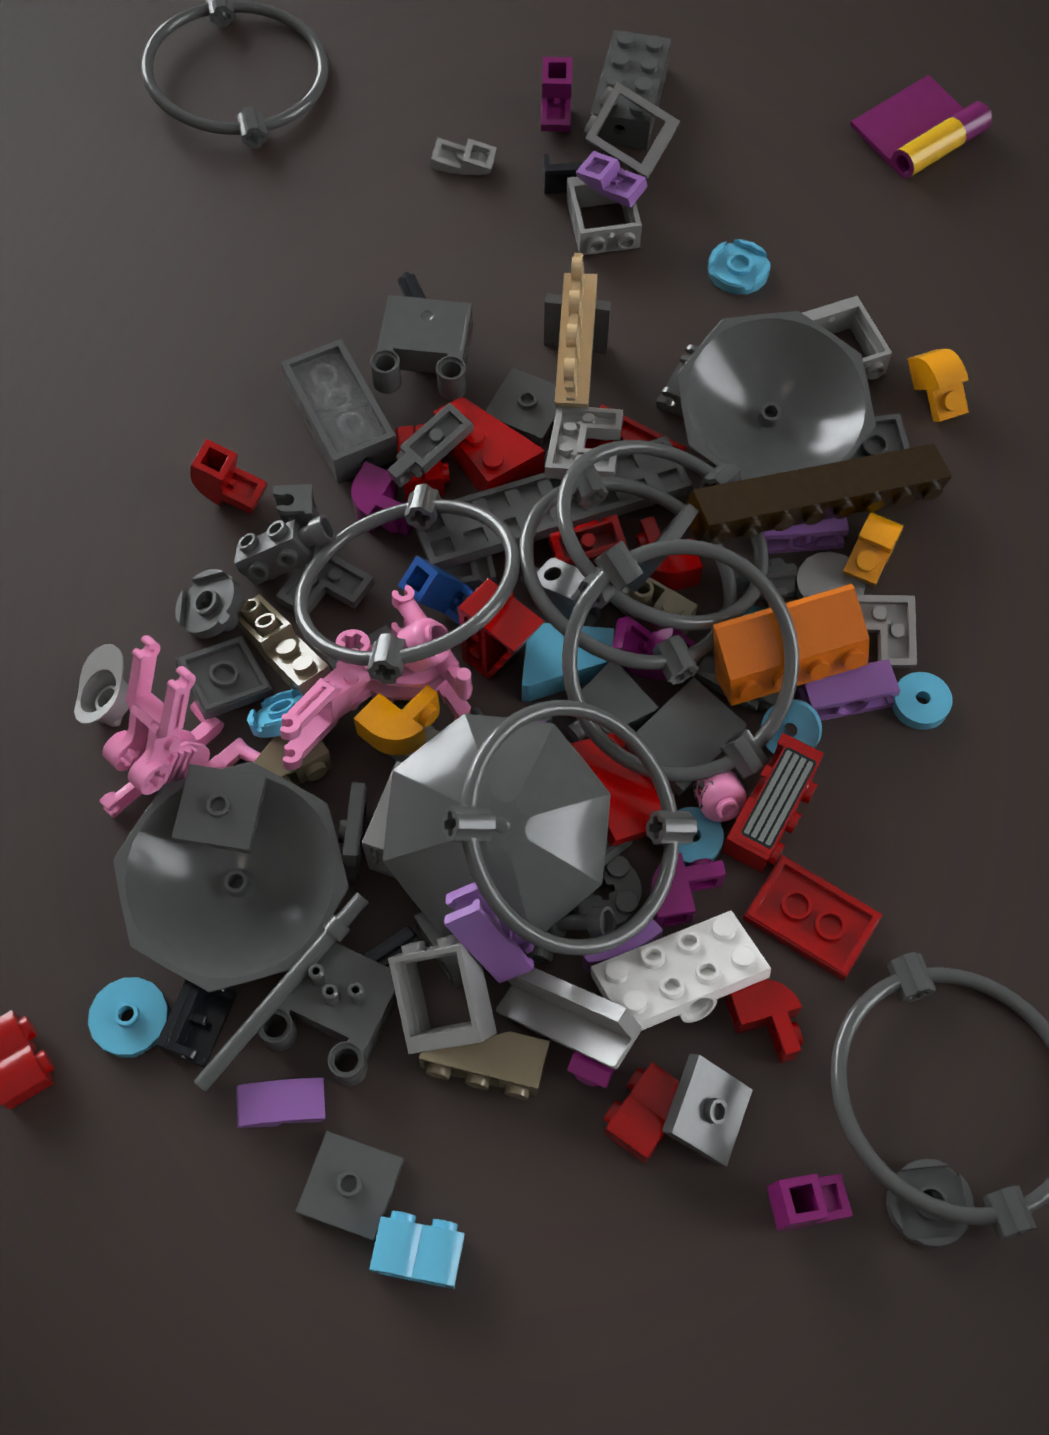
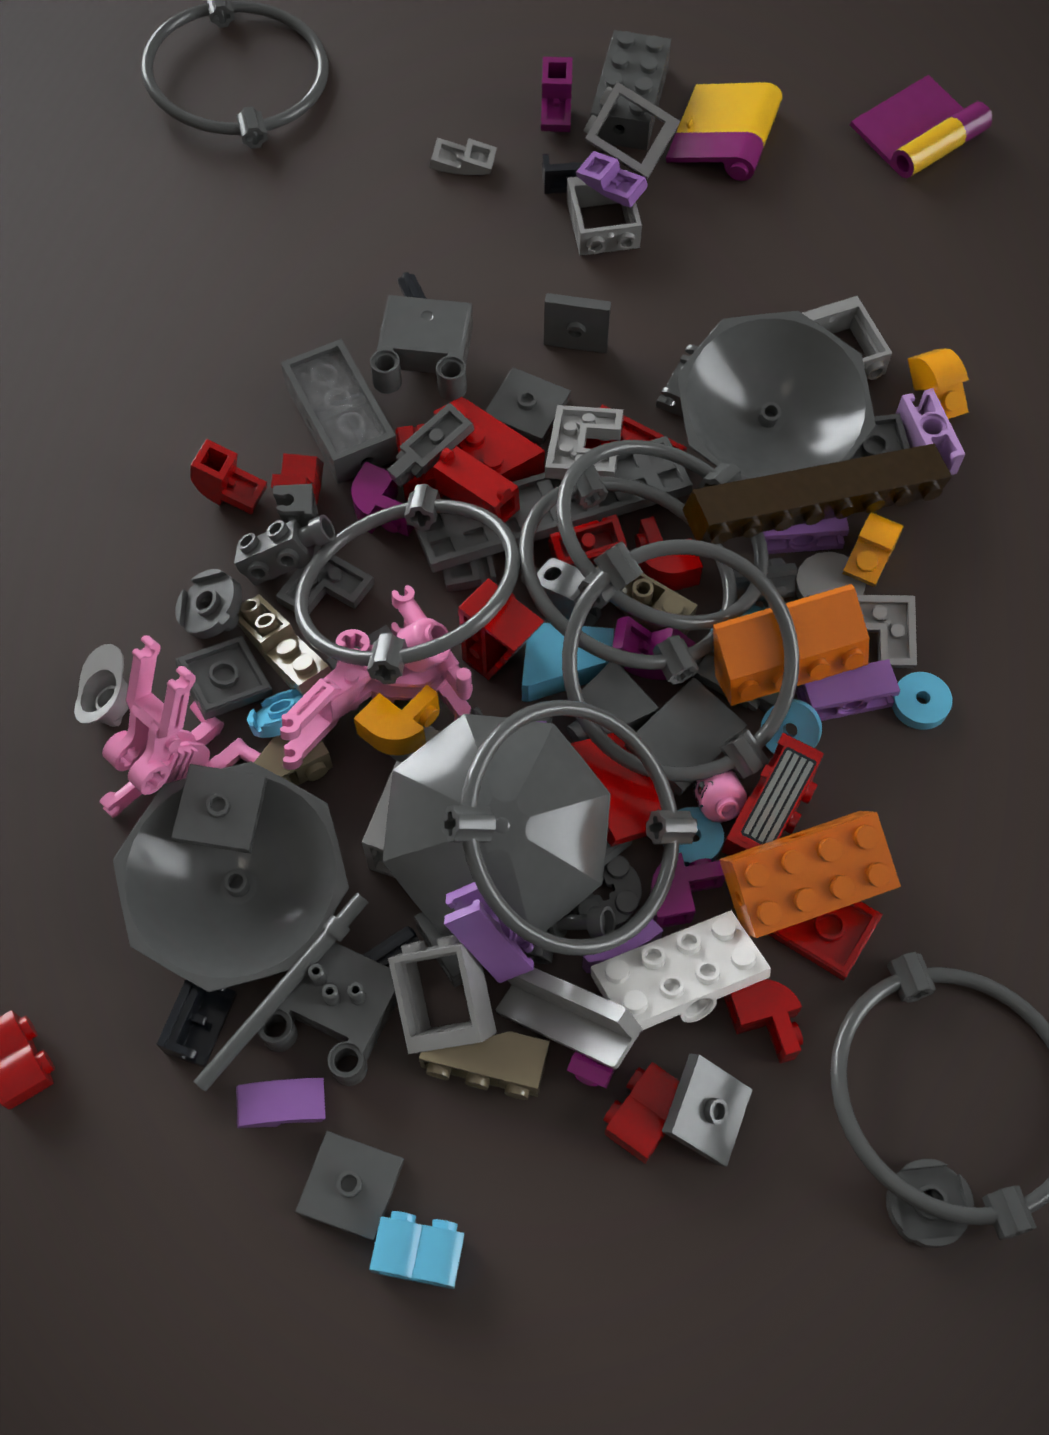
medium azure plate [88,977,170,1058] -> none
dark grey plate [338,782,367,882] -> none
blue brick [398,556,475,626] -> none
tan fence [554,253,598,408] -> none
dark grey tile [627,503,699,592] -> none
medium azure tile [707,239,771,295] -> none
magenta brick [766,1173,853,1232] -> none
none -> red brick [271,453,324,505]
none -> red brick [433,446,520,522]
none -> door [666,82,782,181]
none -> orange brick [719,811,901,938]
none -> lavender piece [896,388,965,475]

